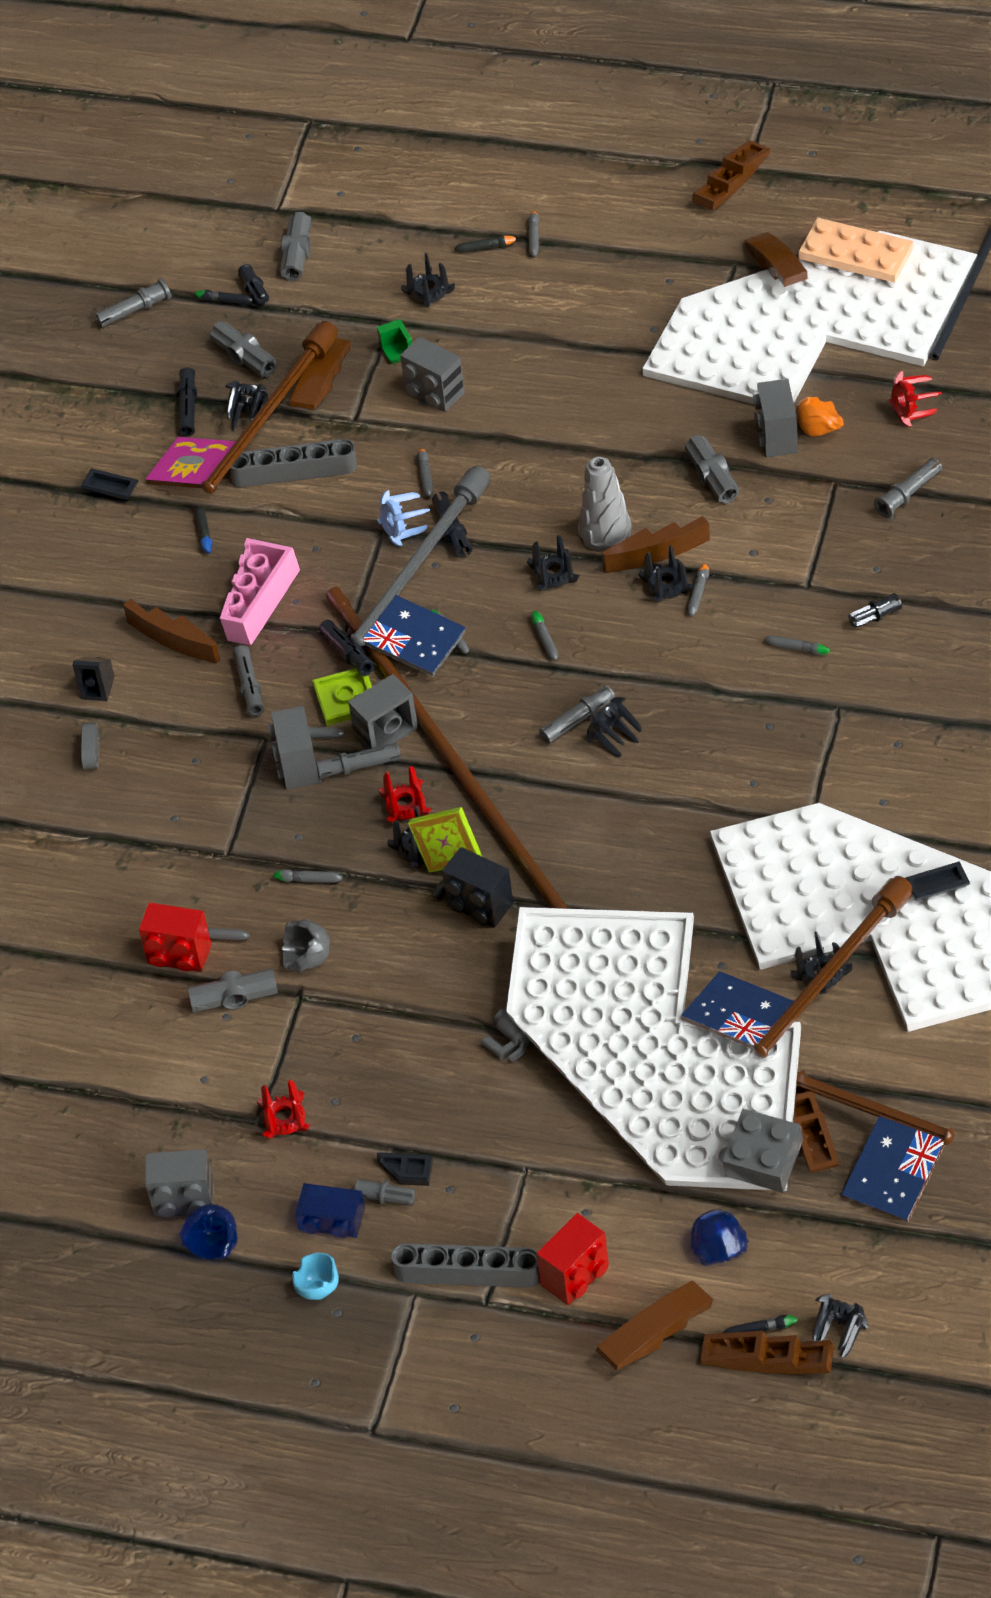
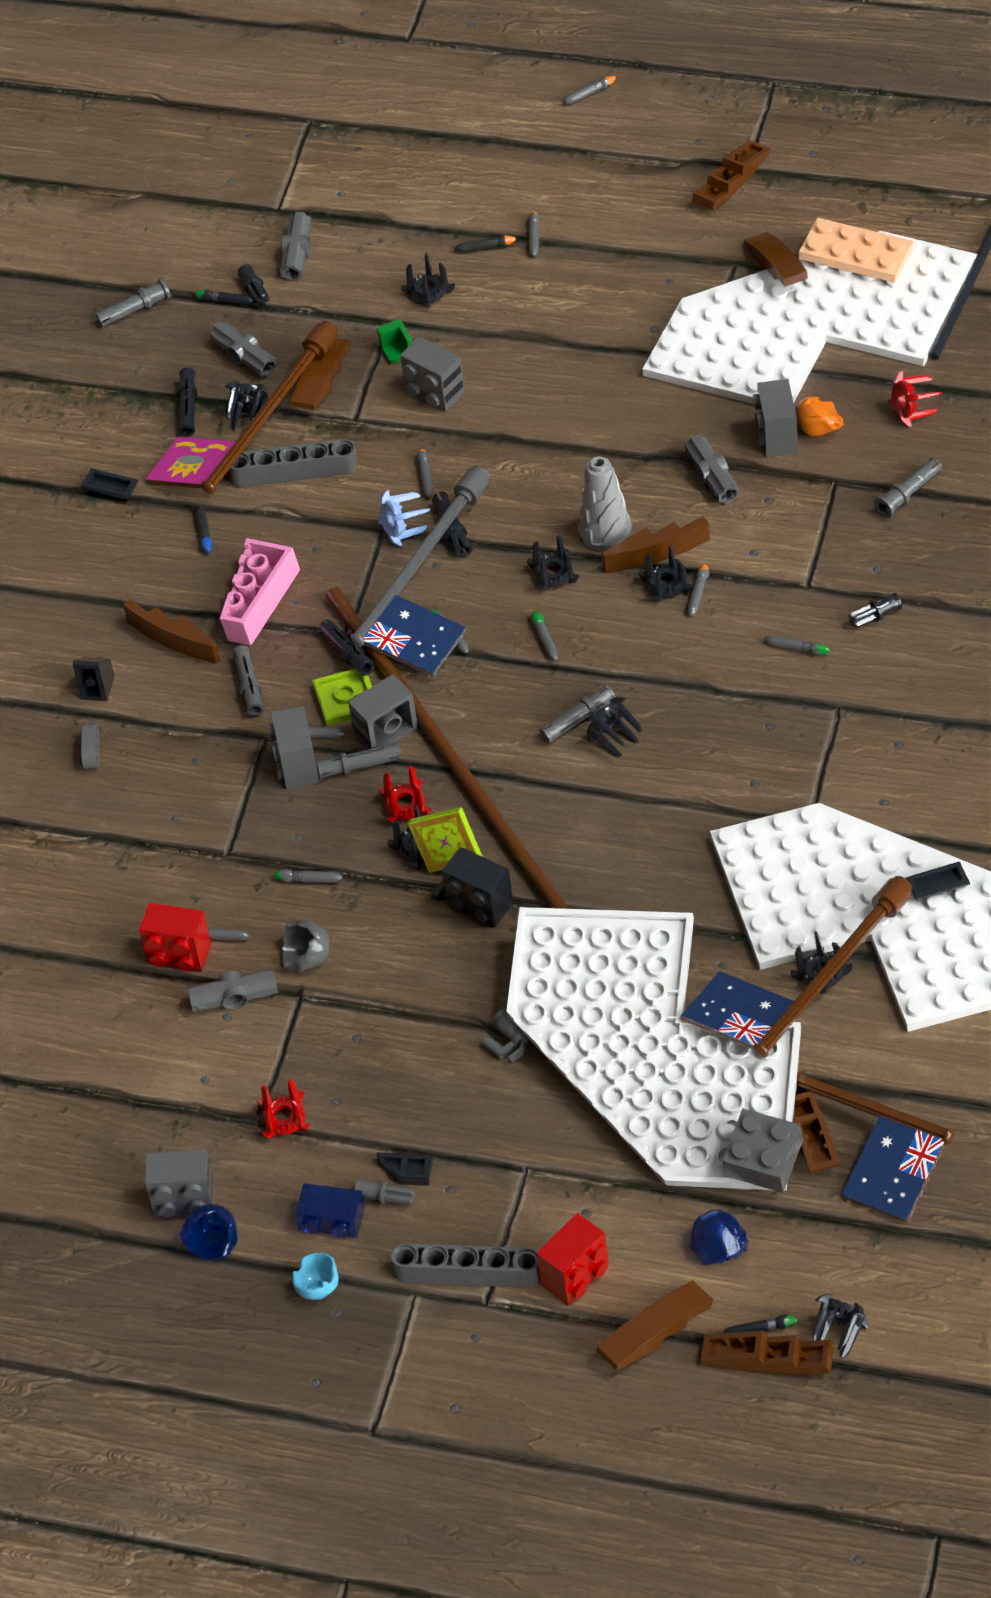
none -> dark grey piece [563,76,616,104]

